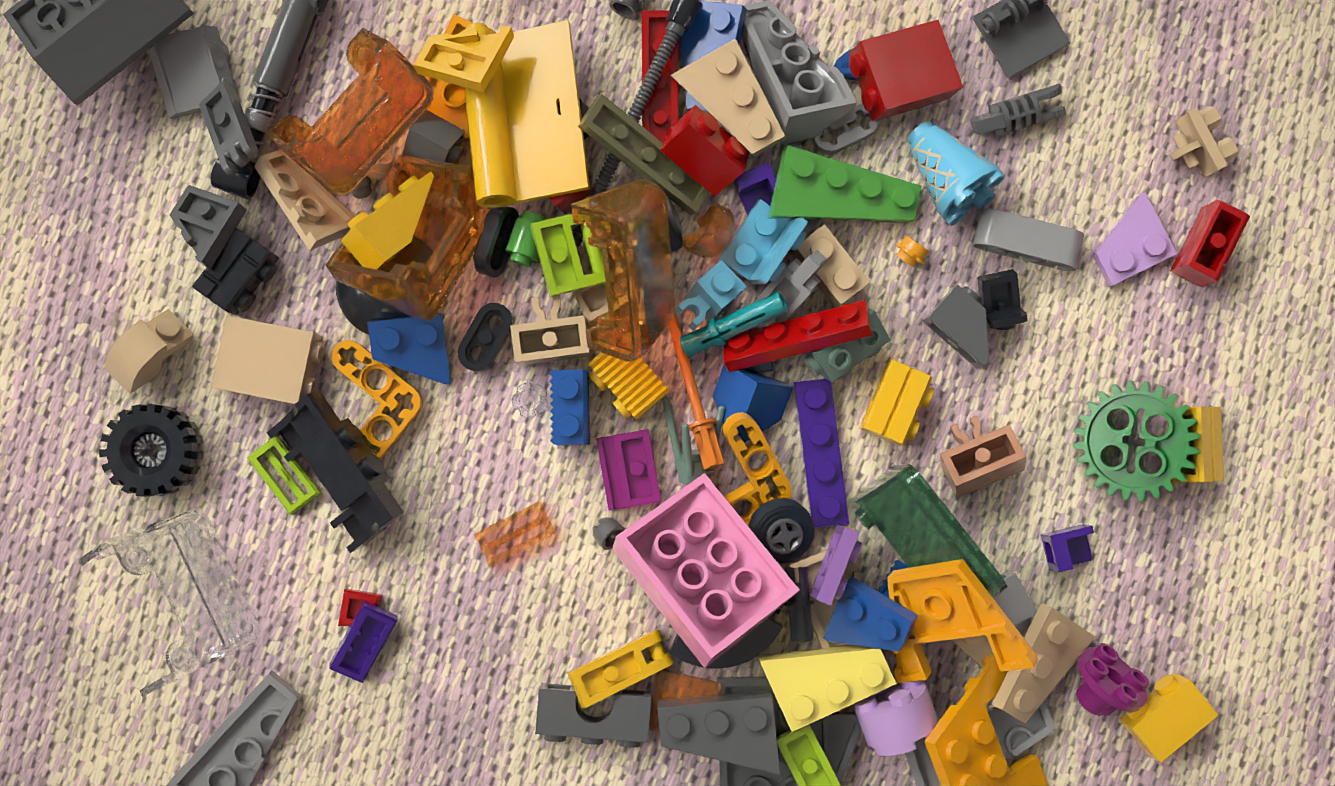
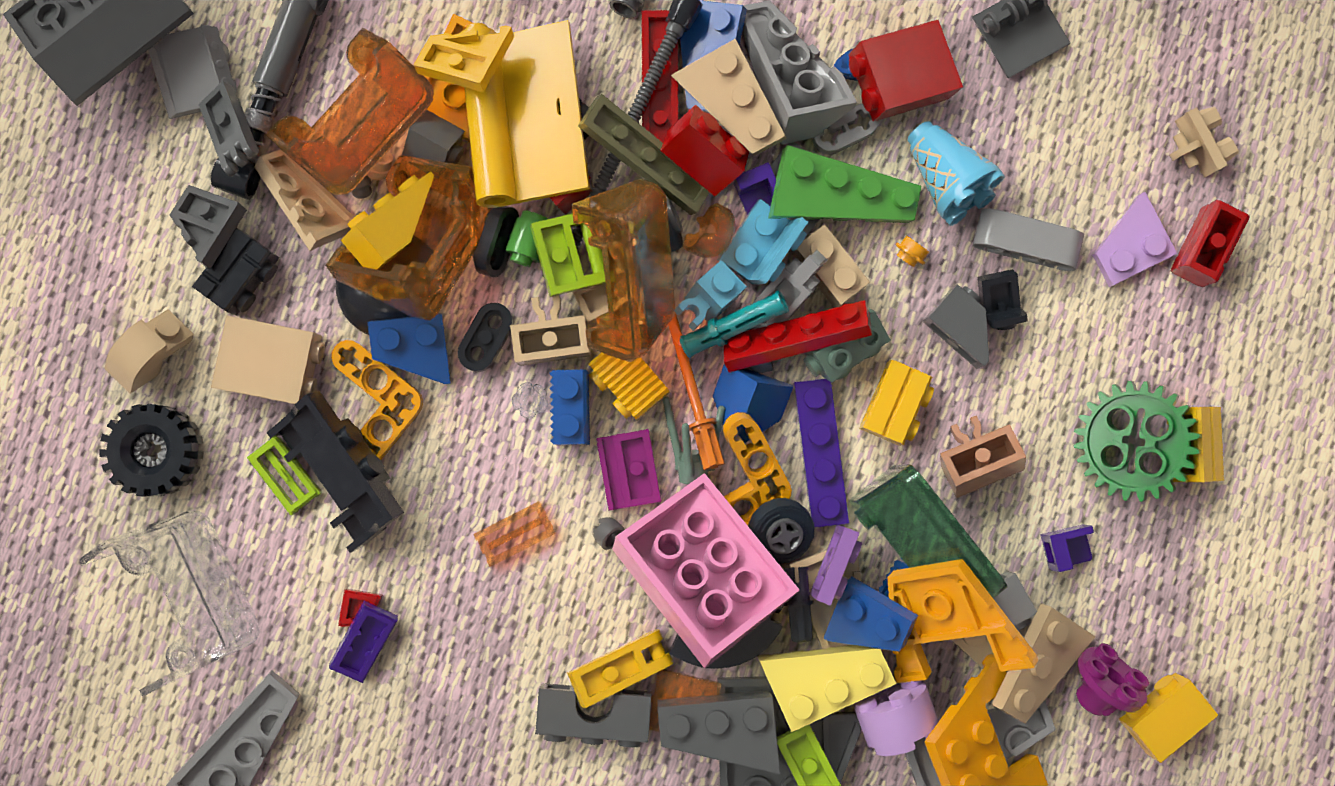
dark grey hinge [970,83,1066,137] -> none

